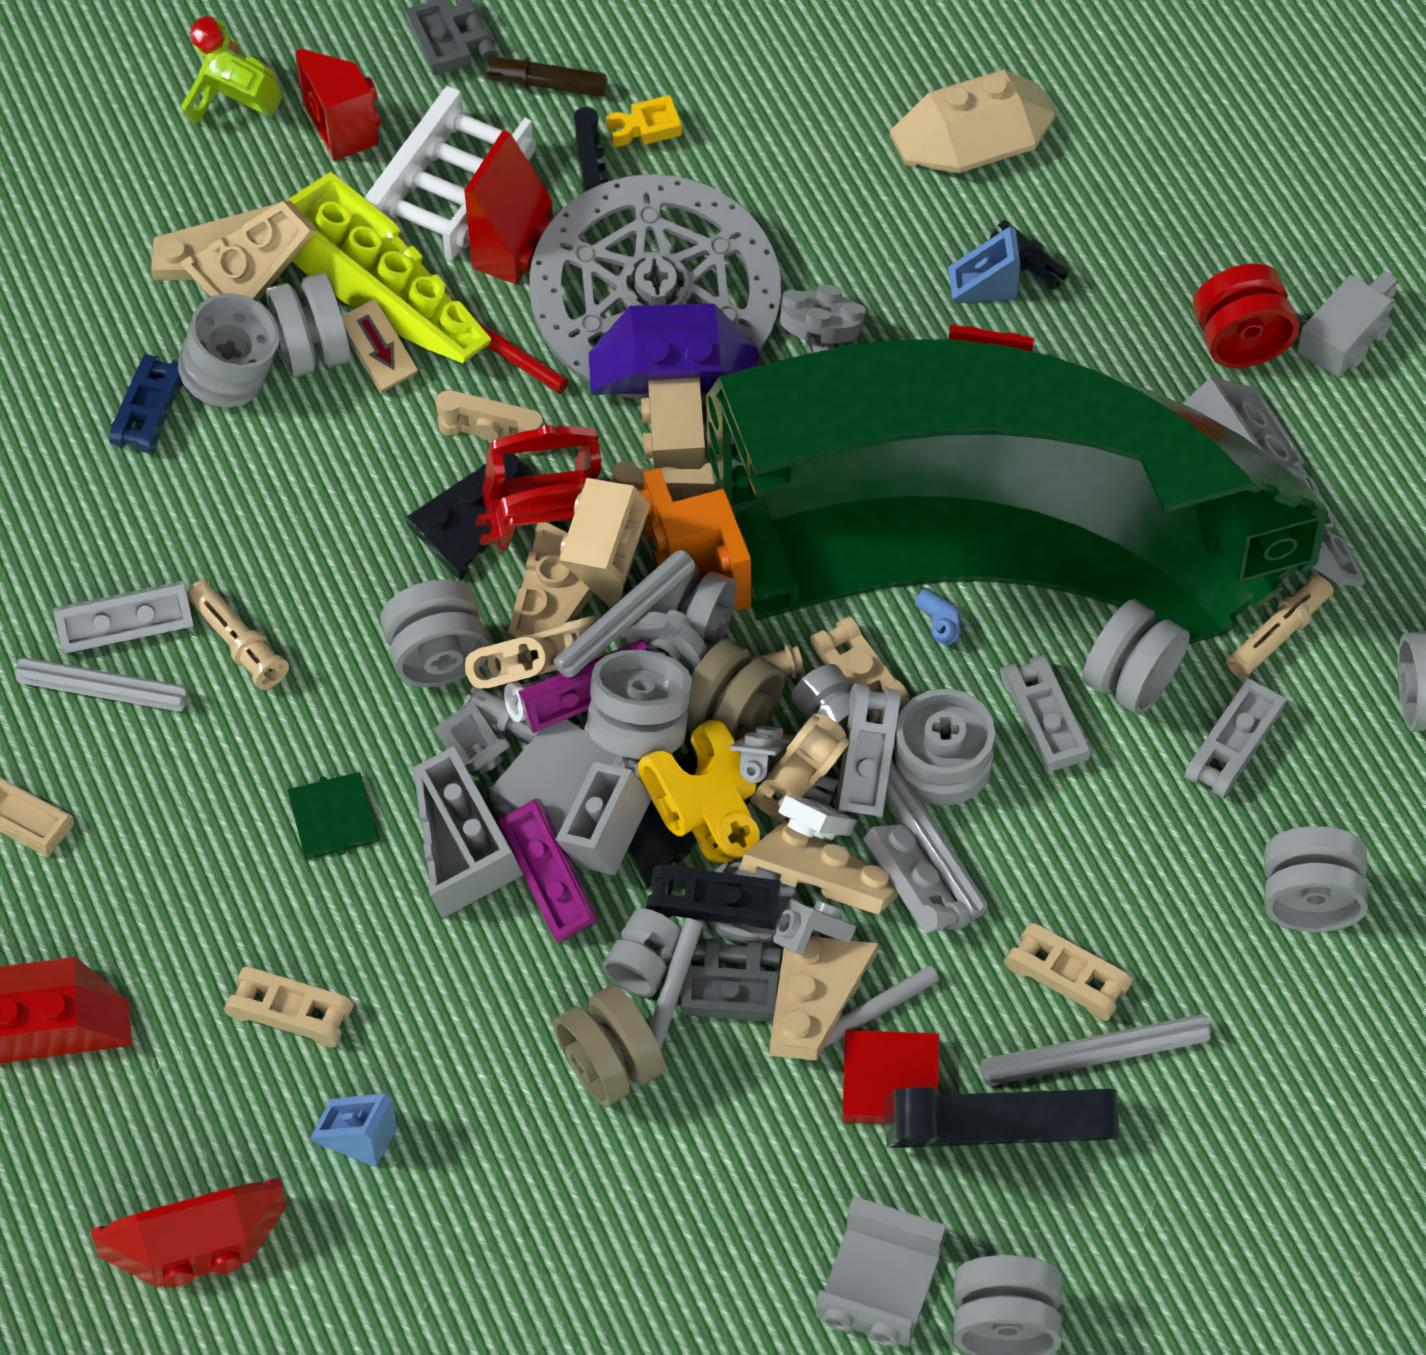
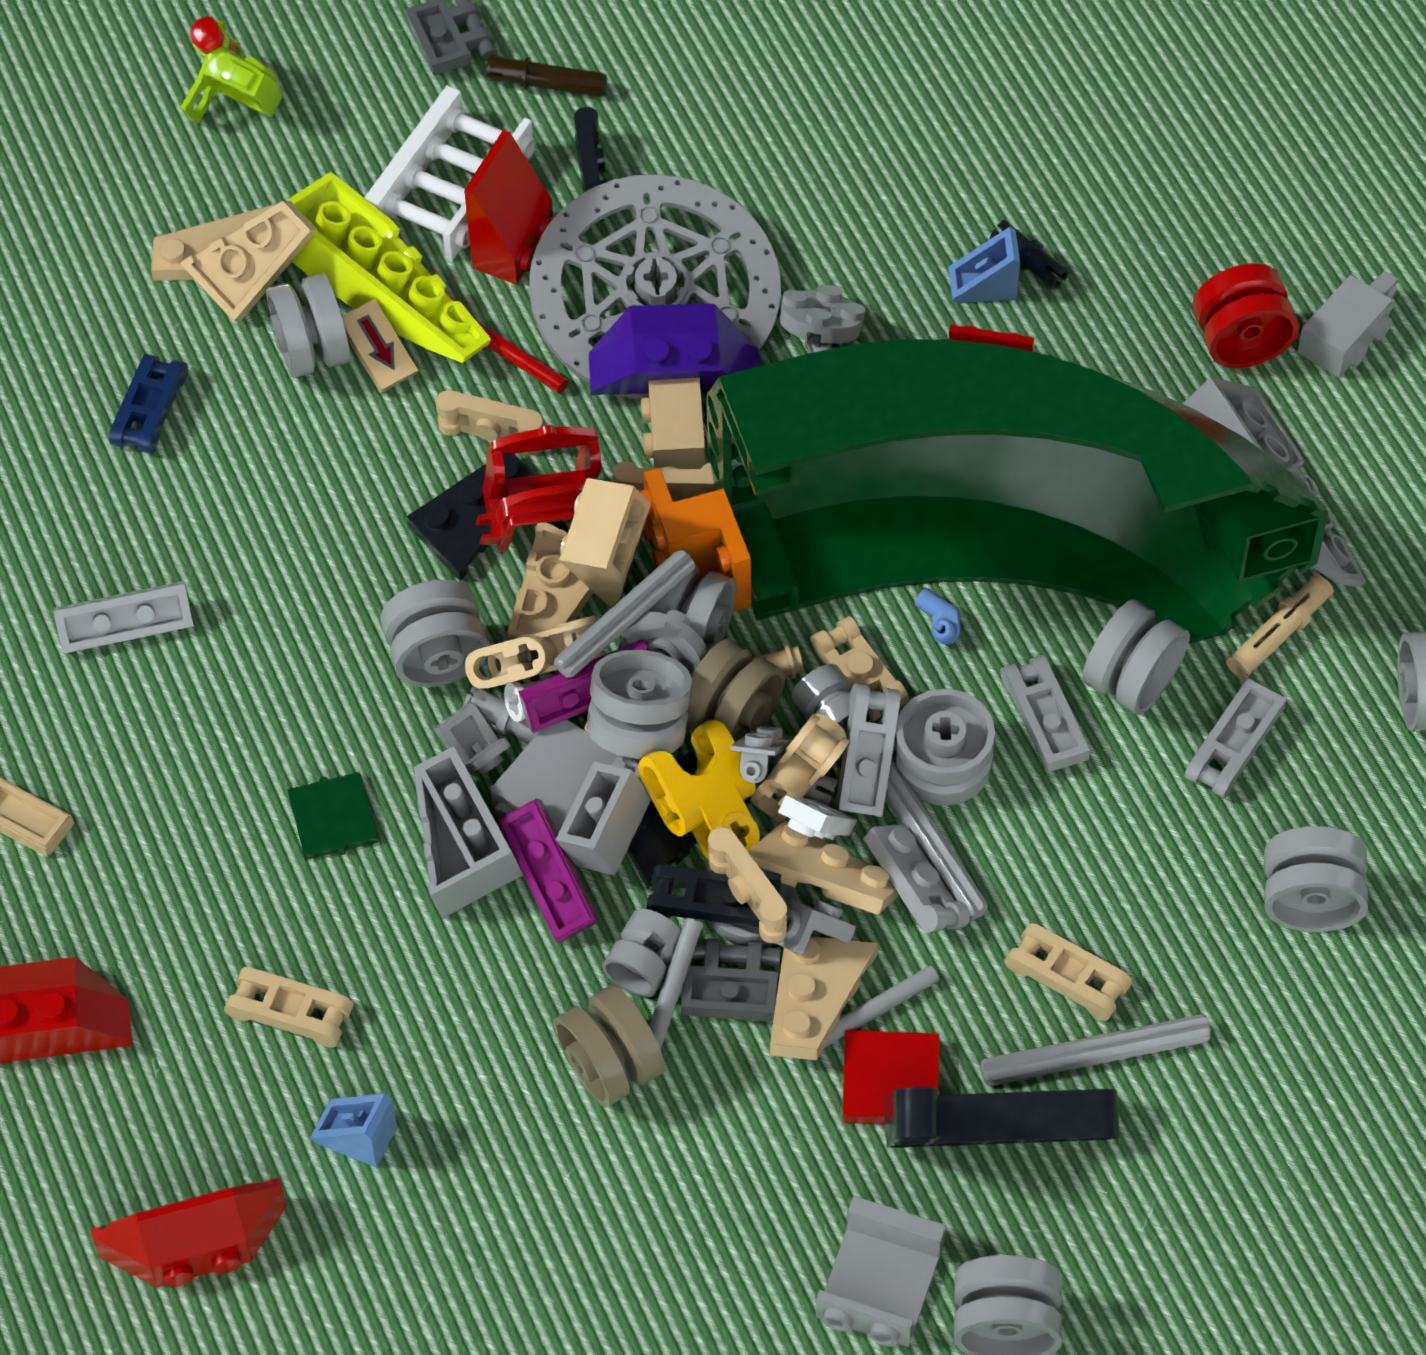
light grey axle [15,657,188,712] -> none
light grey wheel [178,293,279,408] -> none
tan pin [187,580,289,690] -> none
red slope [295,49,381,161] -> none
yellow plate [606,95,682,147] -> none
tan wedge [890,69,1056,173] -> none
none -> tan plate [708,827,787,943]

